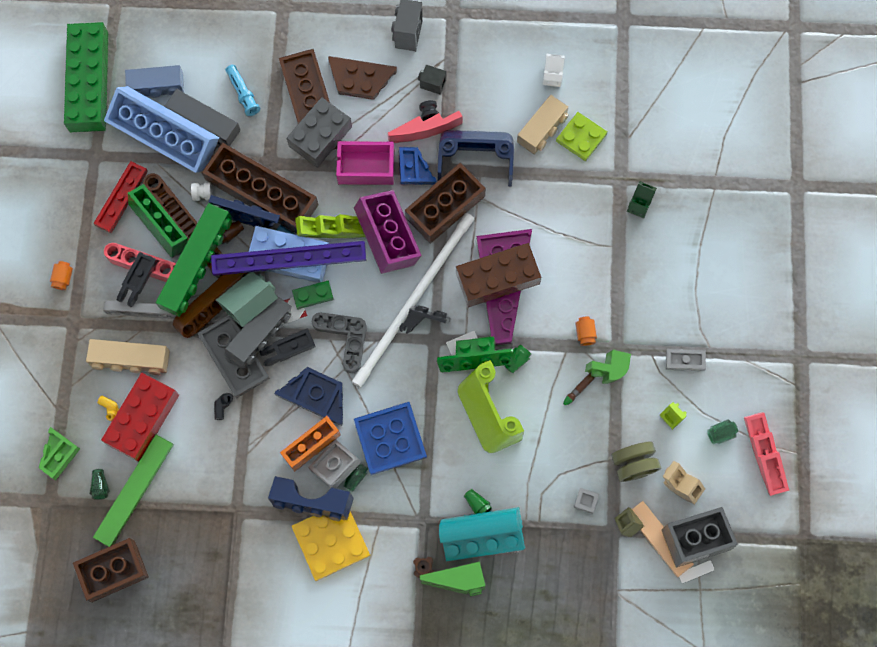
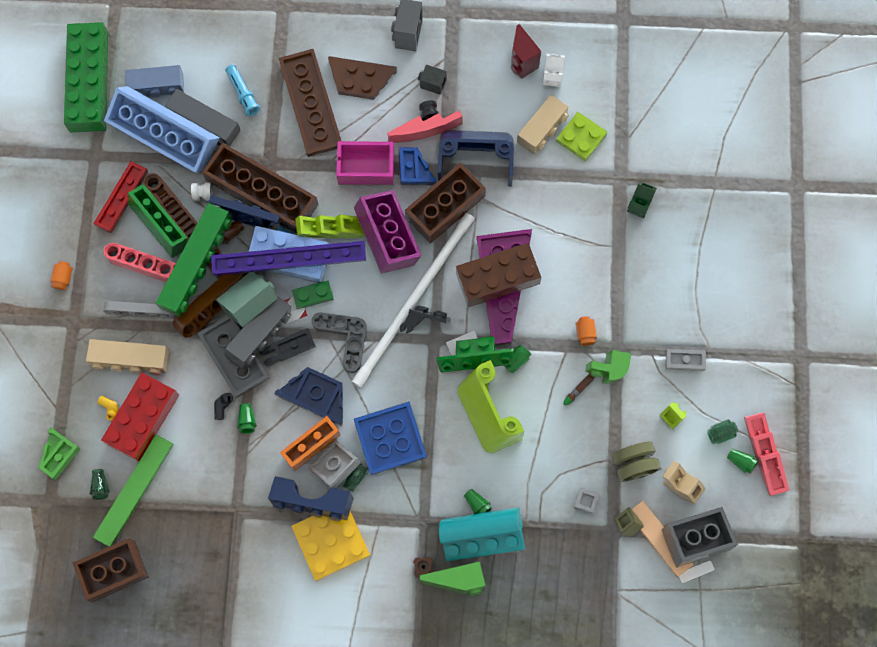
black hinge [116,252,158,307] -> none
dark grey brick [286,97,352,168] -> none
none -> green cone [237,403,257,434]
none -> dark red slope [511,24,541,79]
none -> green cone [727,448,758,474]

